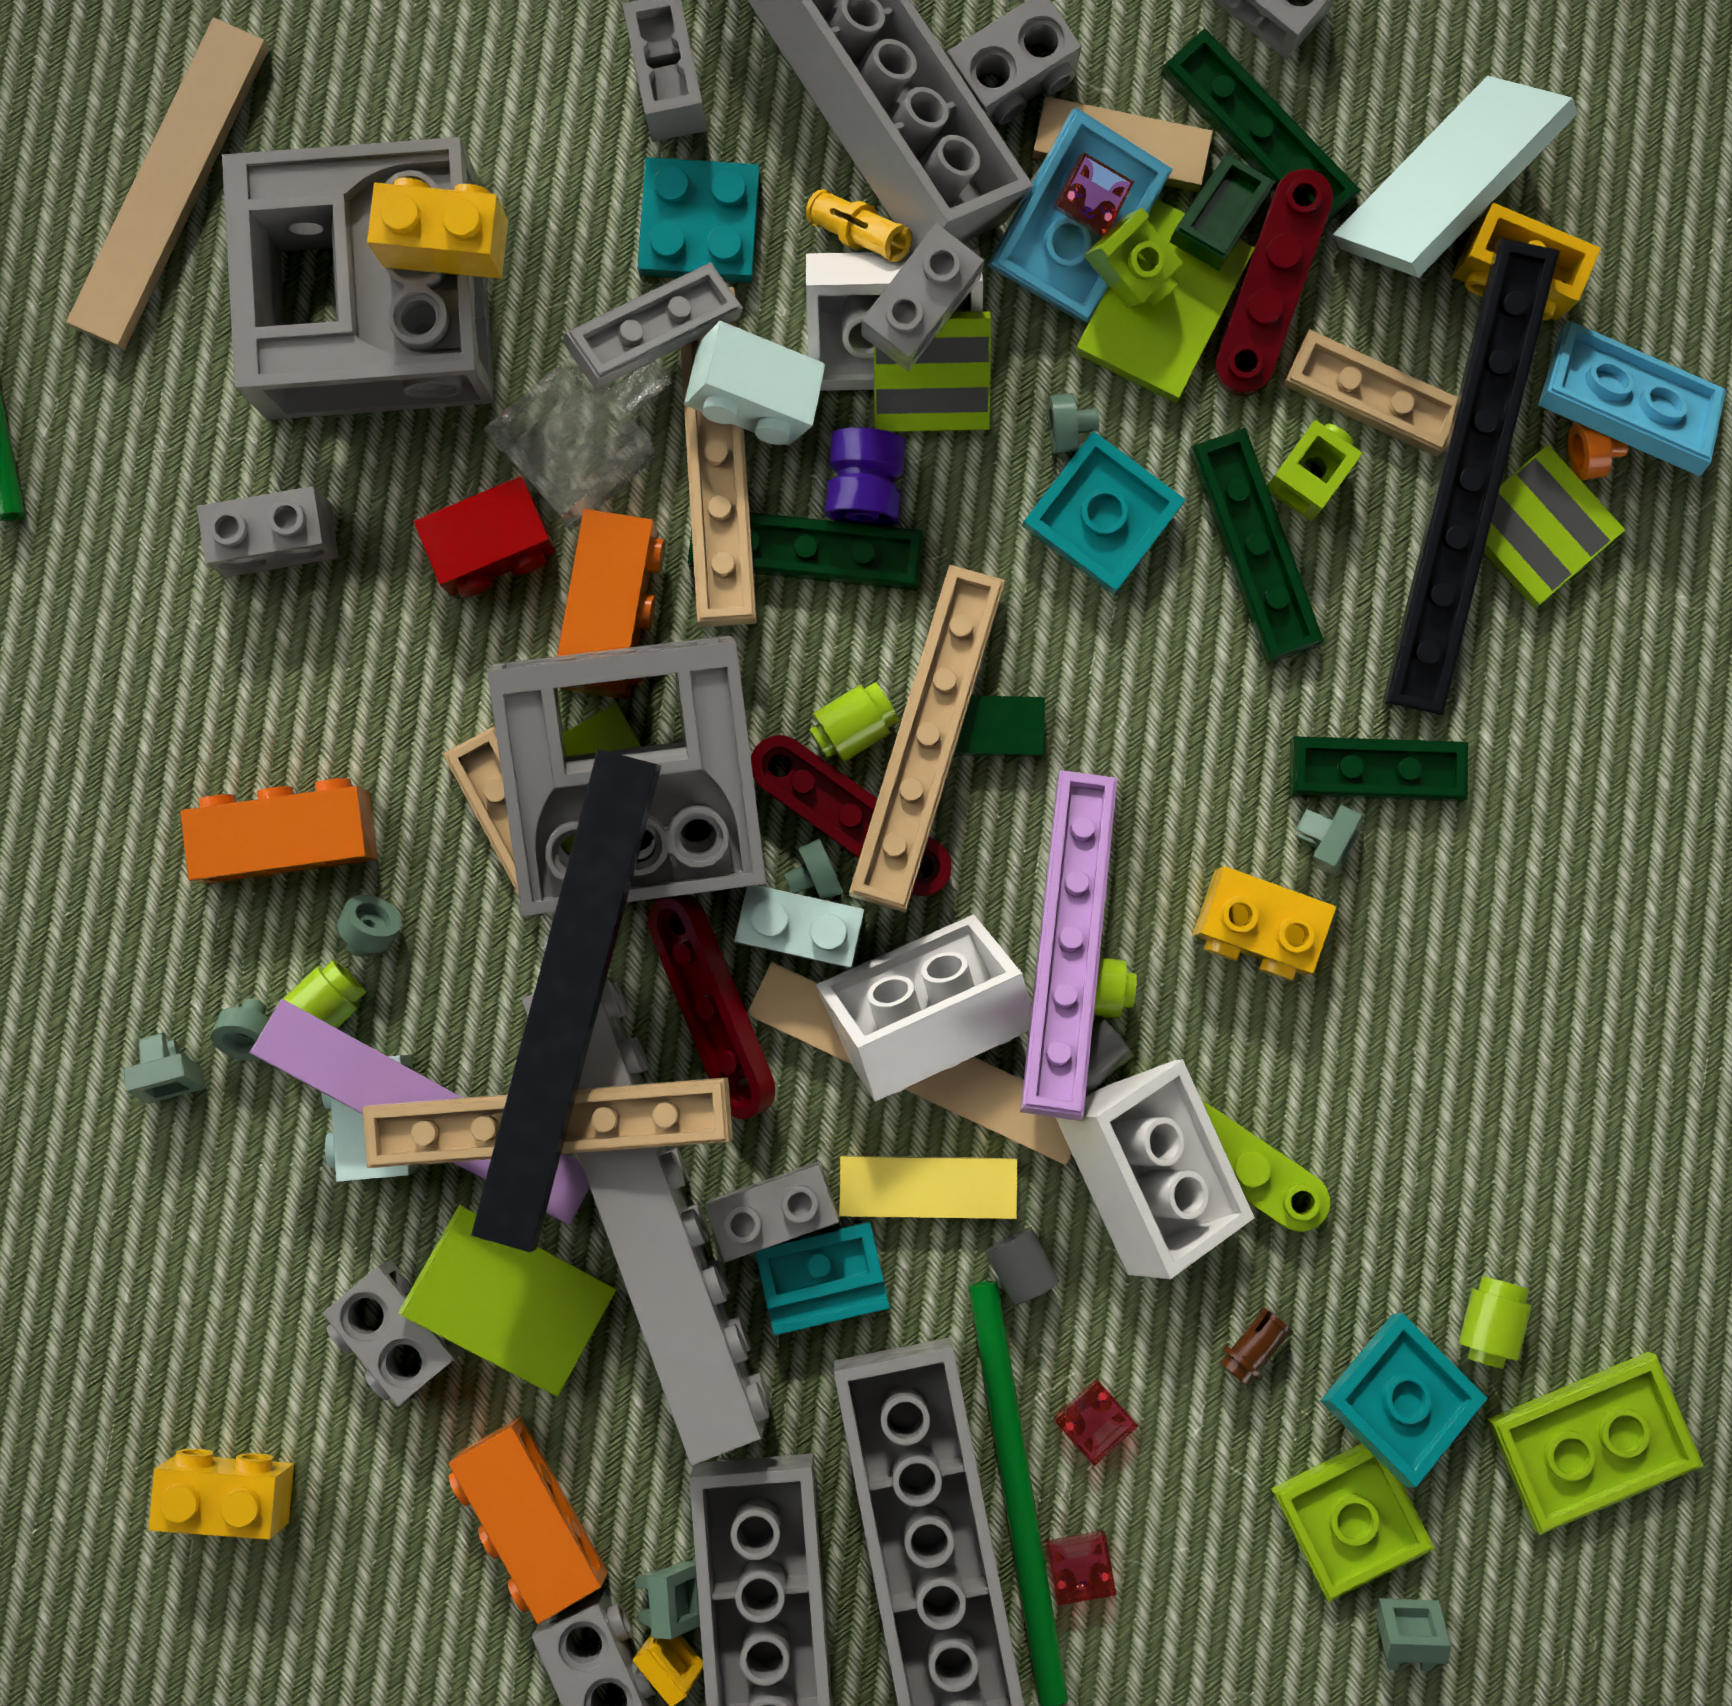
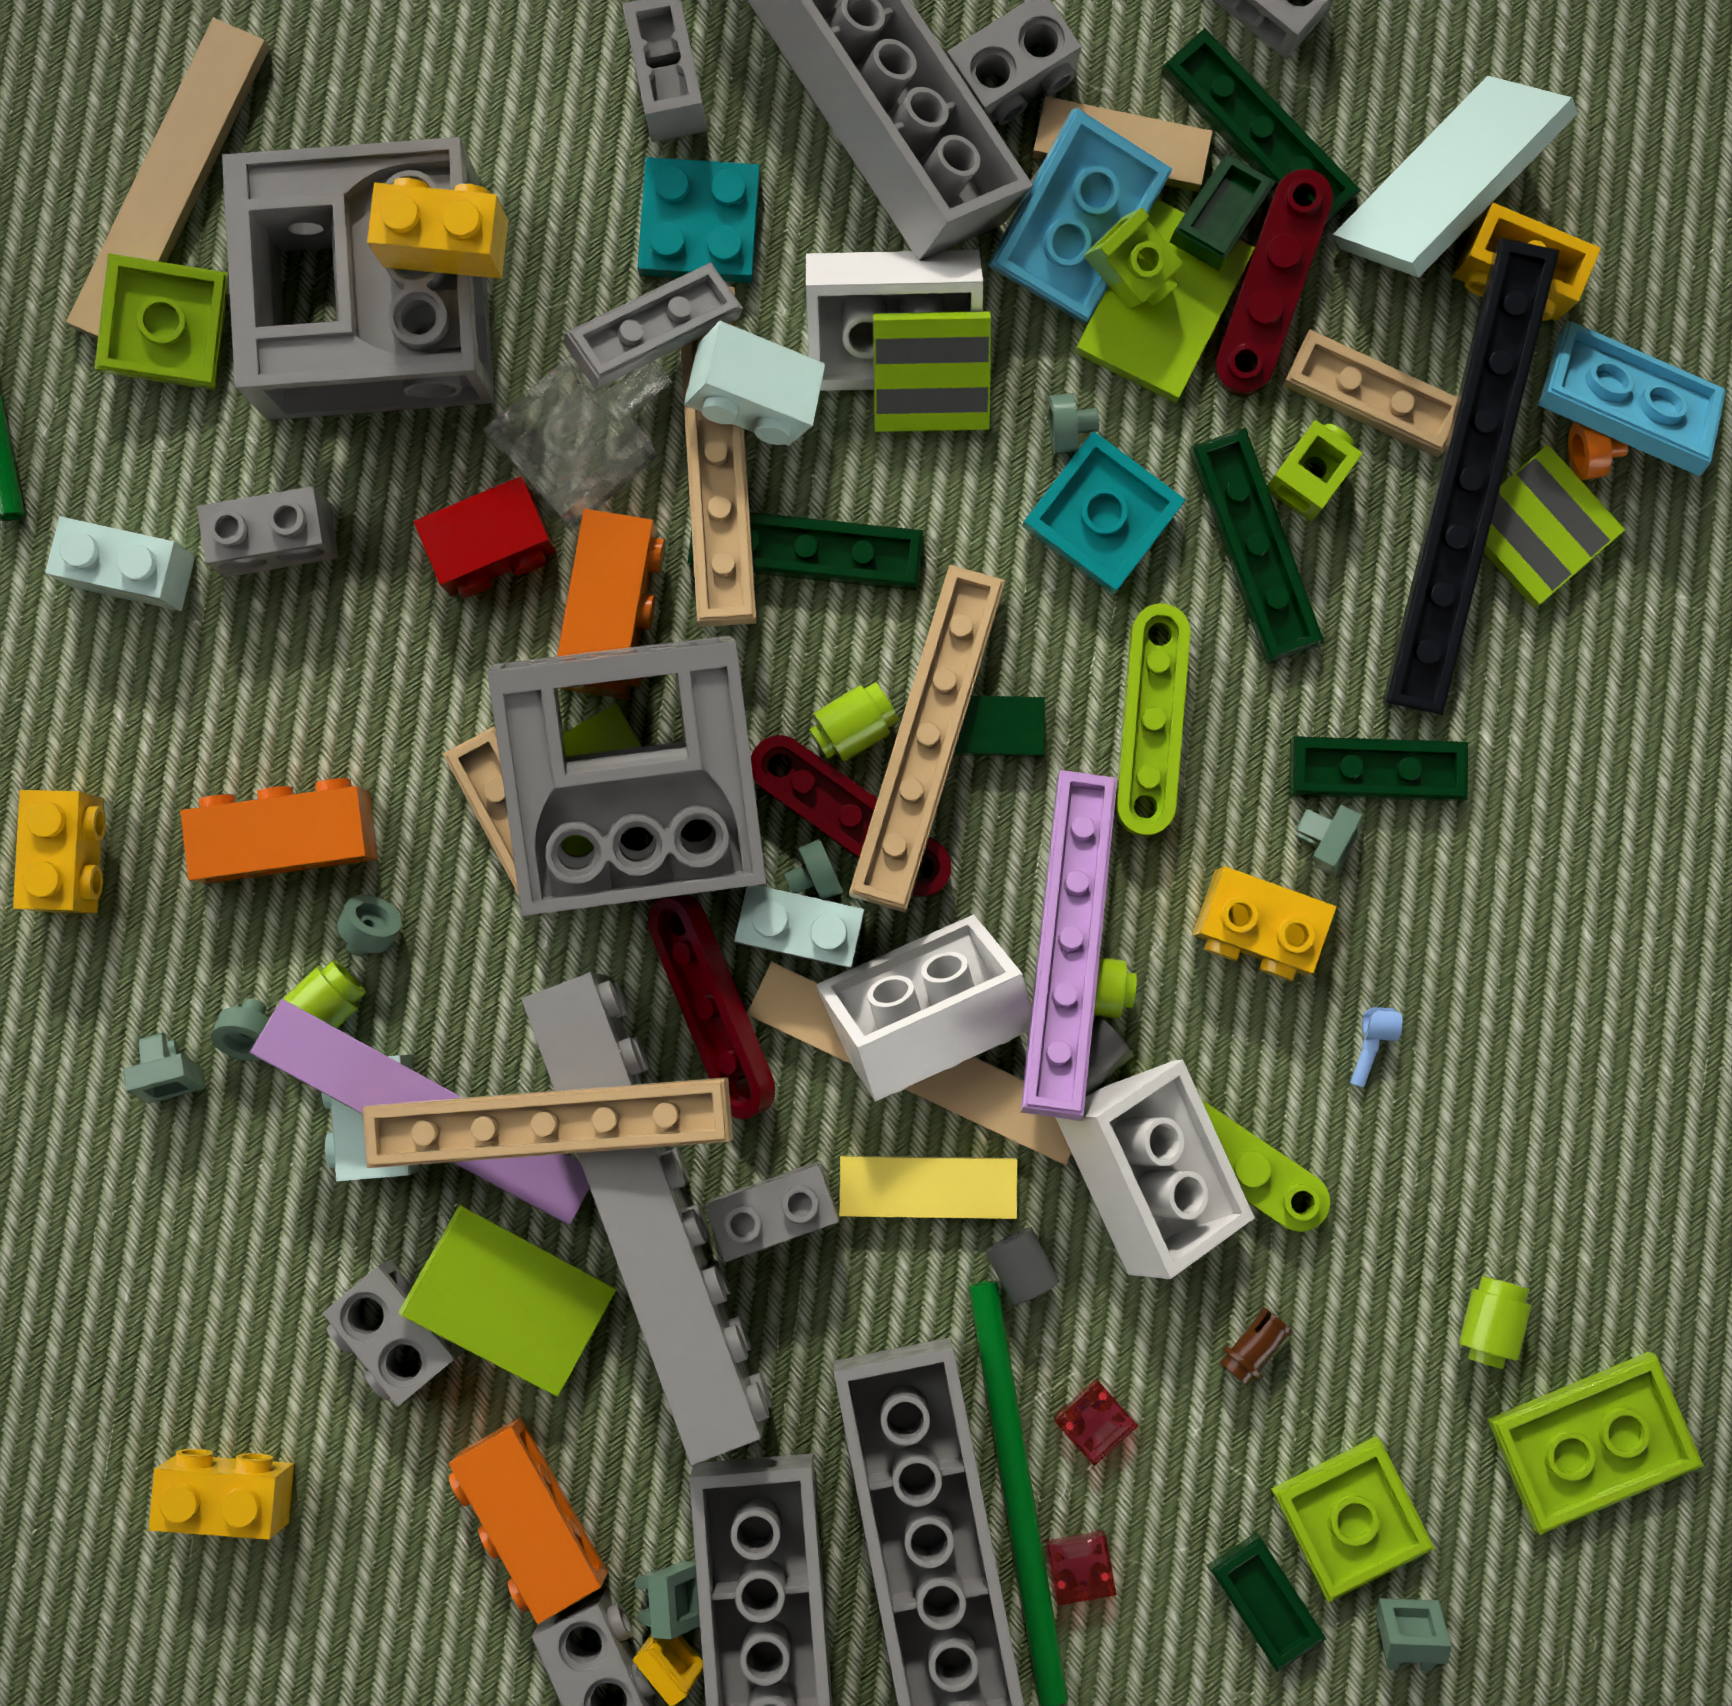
black tile [471,749,661,1252] -> none
teal plate [755,1221,890,1336] -> none
yellow pin [806,189,912,262] -> none
dark purple wheel [824,428,906,526] -> none
light grey brick [862,223,984,372] -> none
tile [1053,152,1134,237] -> none
teal plate [1320,1313,1488,1488] -> none
none -> yellow brick [13,790,106,914]
none -> light aqua brick [45,516,195,611]
none -> lime tile [94,253,229,390]
none -> lime plate [1115,603,1191,837]
none -> dark green tile [1208,1532,1326,1672]
none -> light blue hand [1350,1007,1402,1087]

